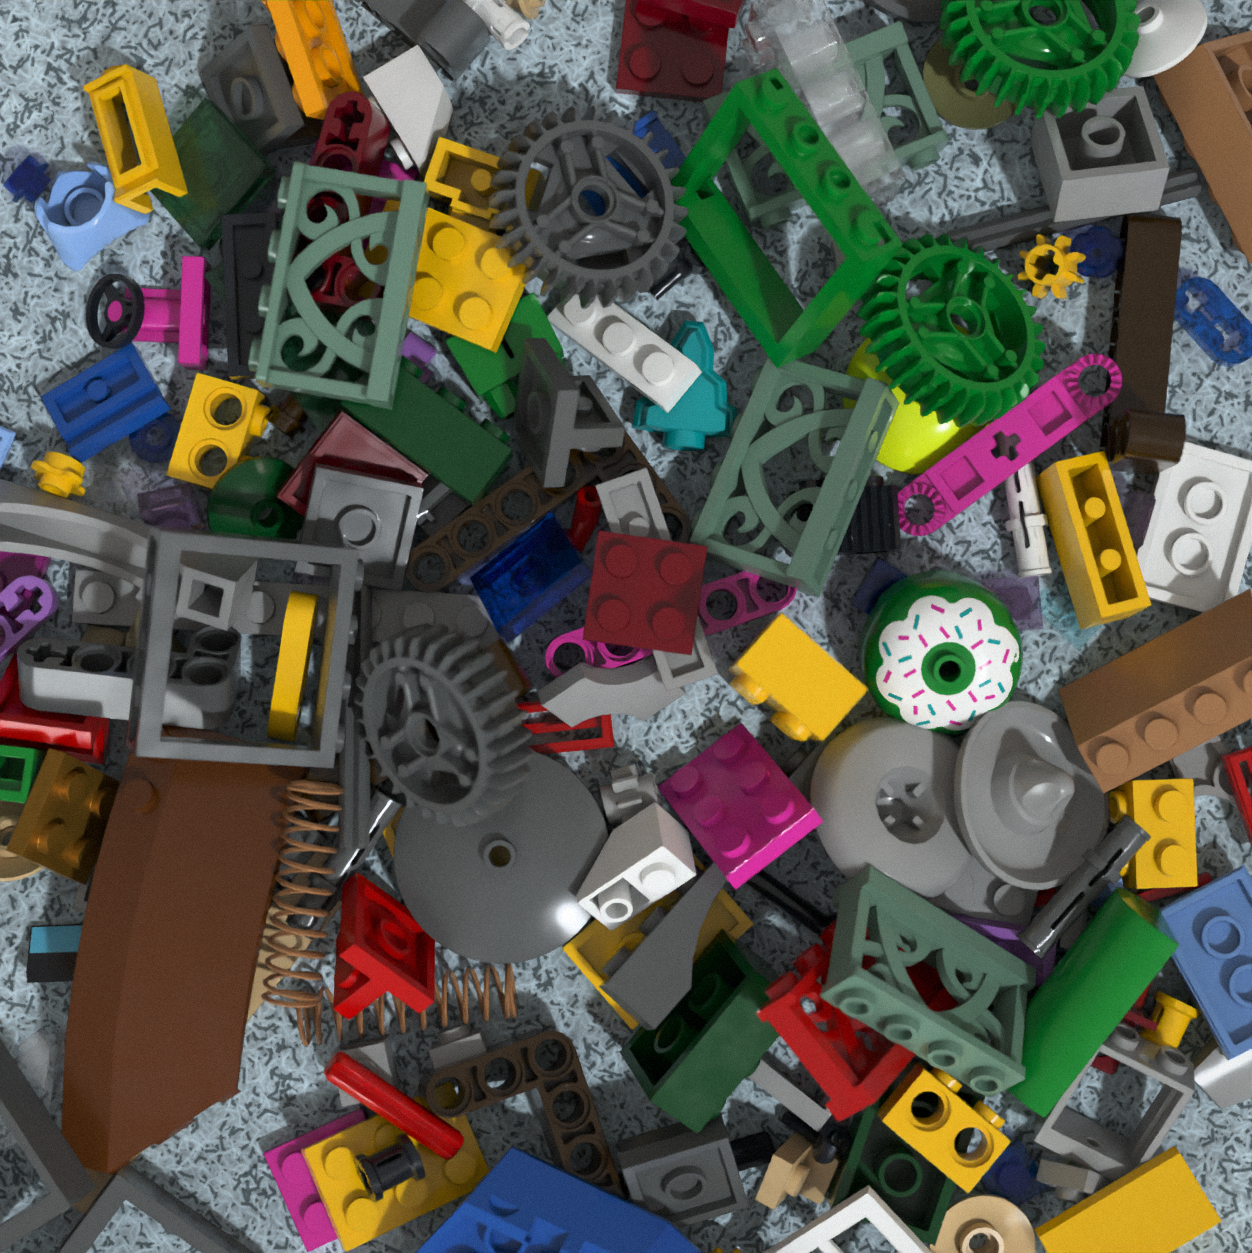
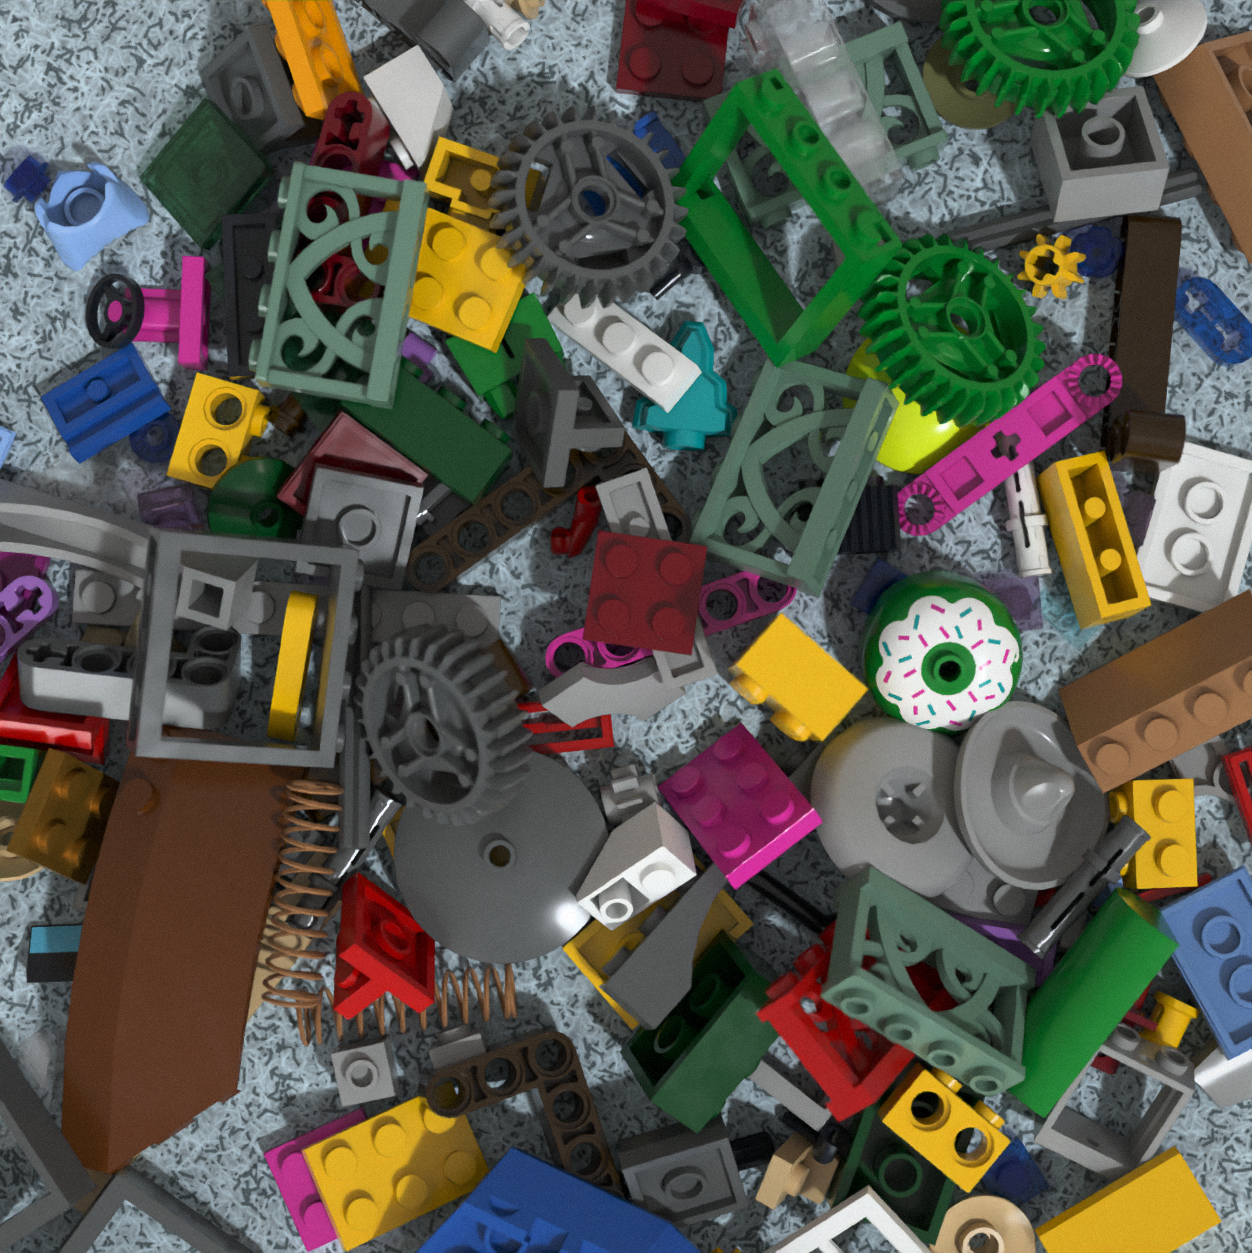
yellow plate [31,451,86,498] -> none
yellow window [83,64,188,214] -> none
red axle [323,1051,464,1160] -> none
black bush [354,1133,426,1202] -> none
clear blue tile [470,511,592,643] -> none
light grey plate [1036,1159,1113,1204] -> none

